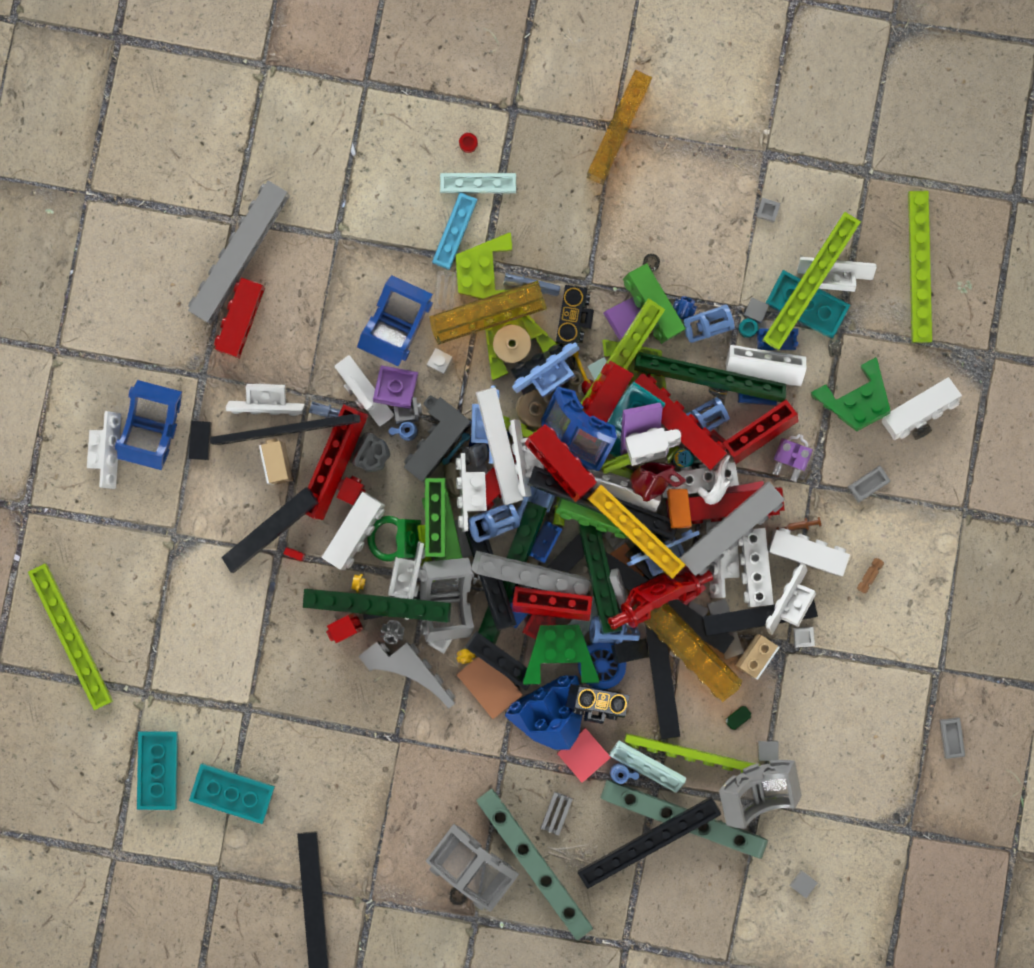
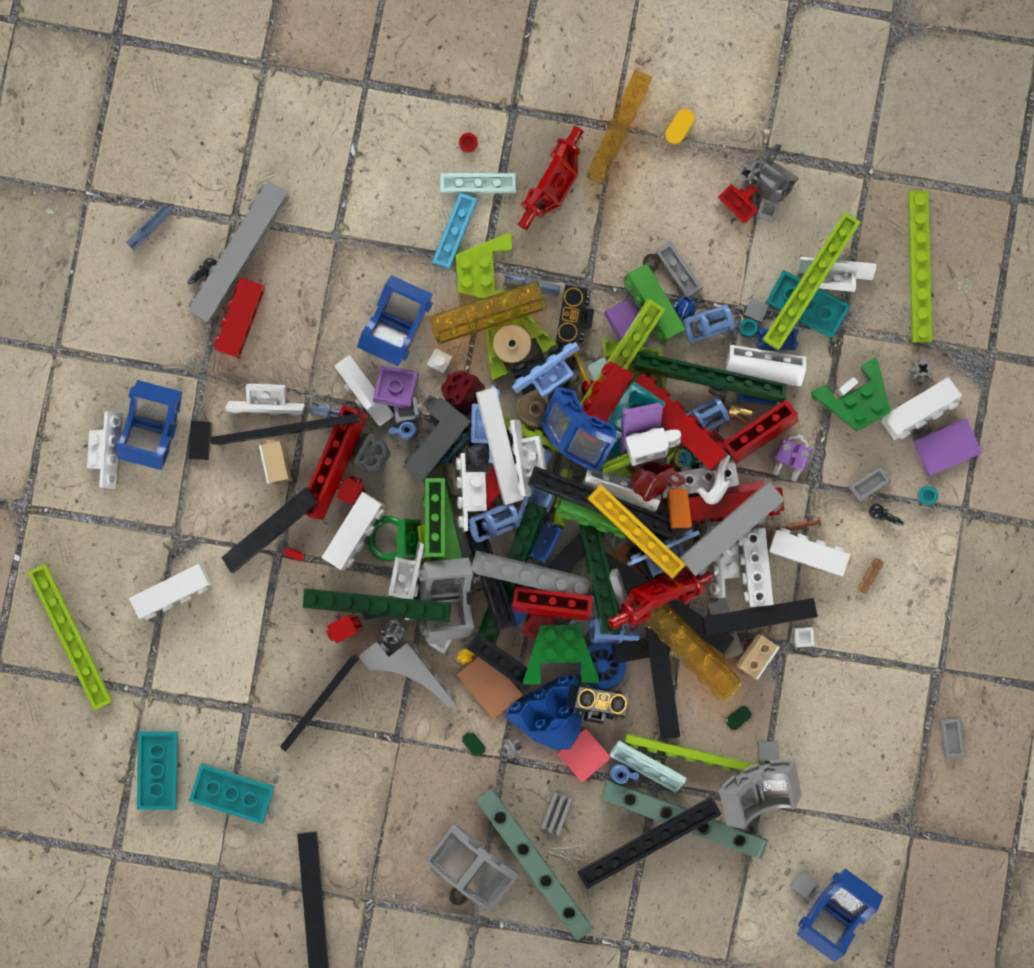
yellow plate [351,574,366,593] -> none
red brick [525,424,597,502] -> none
white bracket [765,563,816,635] -> none
none -> sand blue axle [126,204,173,251]
none -> white brick [129,564,212,620]
none -> black bar [187,258,217,285]
none -> black tile [280,655,360,752]
none -> dark red piece [441,370,485,414]
none -> dark green piece [462,731,486,757]
none -> light grey plate [502,739,523,759]
none -> red plate [517,126,584,230]
none -> light grey tile [655,241,703,298]
none -> yellow tile [665,109,694,145]
none -> red hinge [718,184,758,225]
none -> pearl gold piece [725,402,754,424]
none -> light grey gear [739,160,761,184]
none -> dark grey piece [760,144,799,202]
none -> blue window [796,868,883,962]
none -> white tile [836,378,858,397]
none -> black bar [869,504,904,526]
none -> light grey gear [908,357,934,382]
none -> medium lavender tile [913,418,982,476]
none -> teal tile [917,486,938,505]

